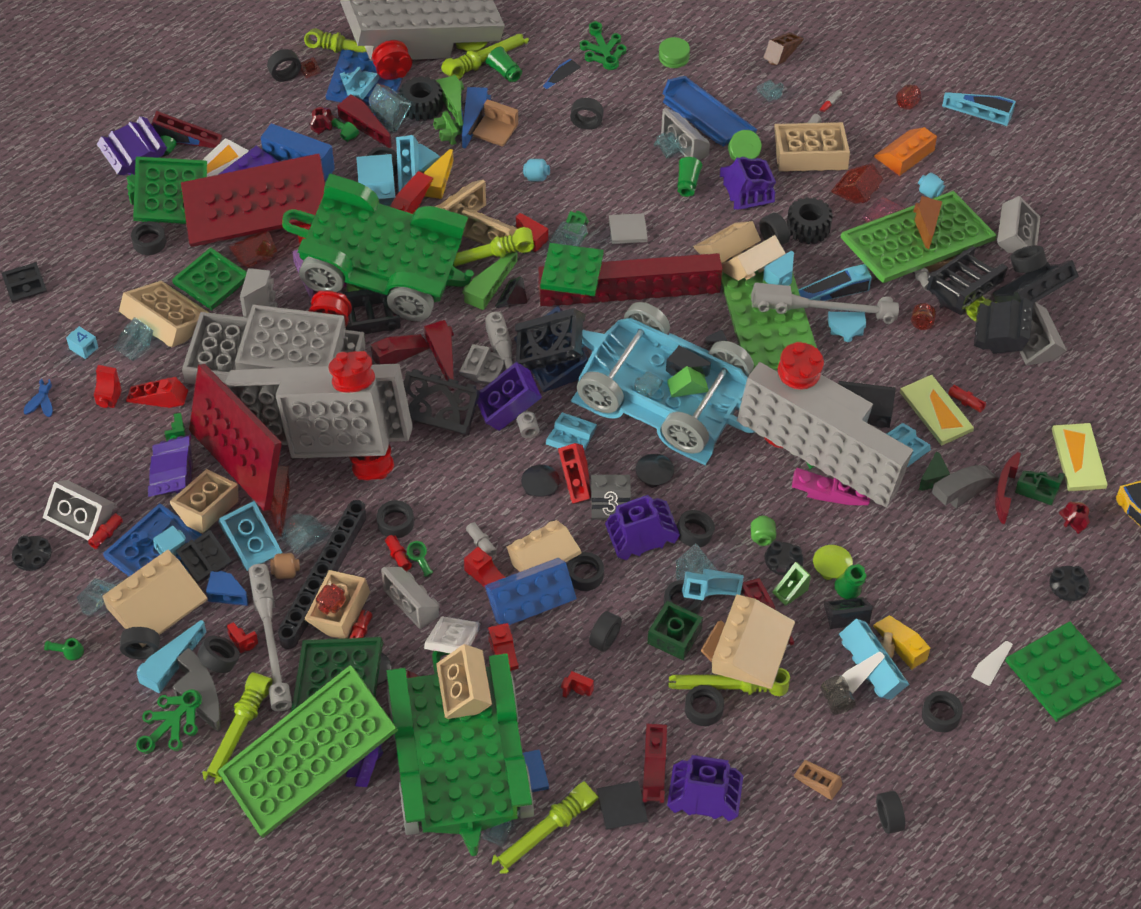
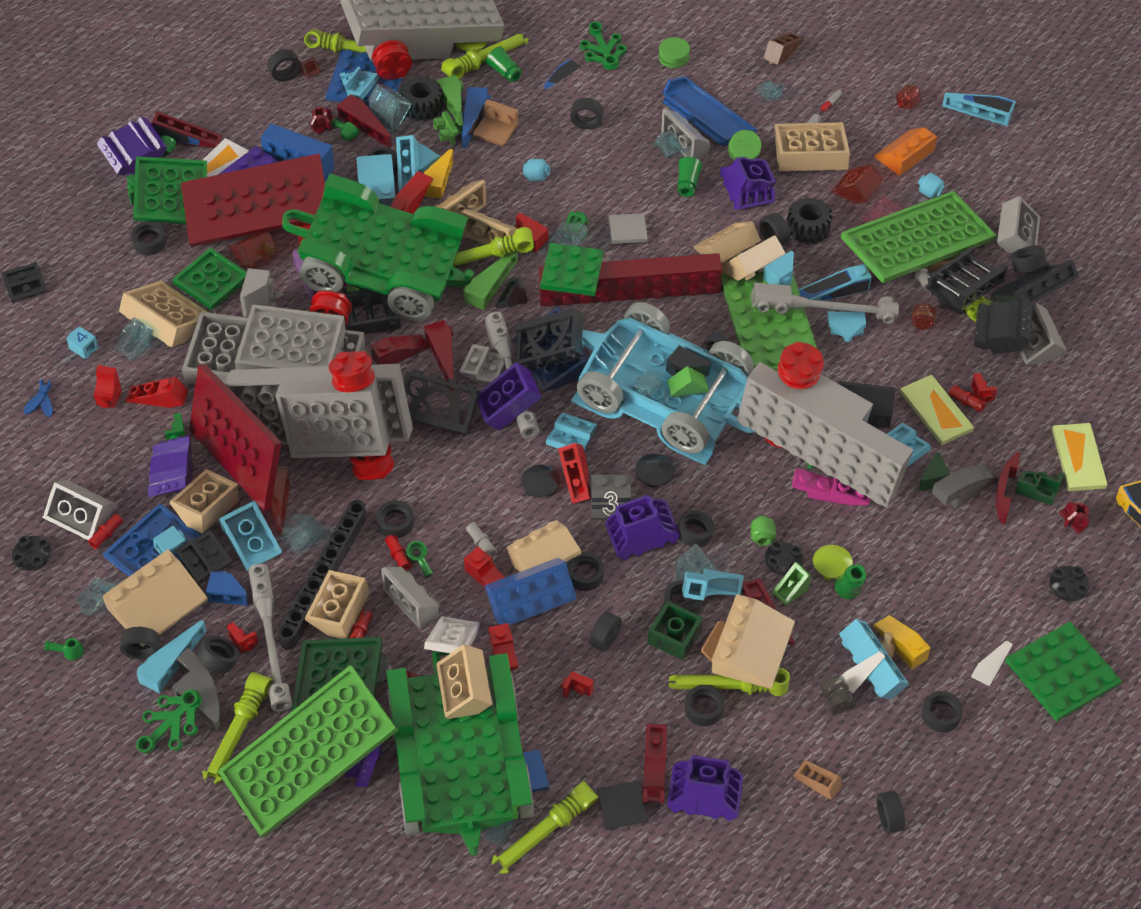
medium nougat head [270,553,300,579] -> none
clear red head [316,583,346,615] -> none
black slope [824,597,873,629] -> none
dark orange slope [913,196,942,249] -> none
none -> red bracket [971,373,997,402]

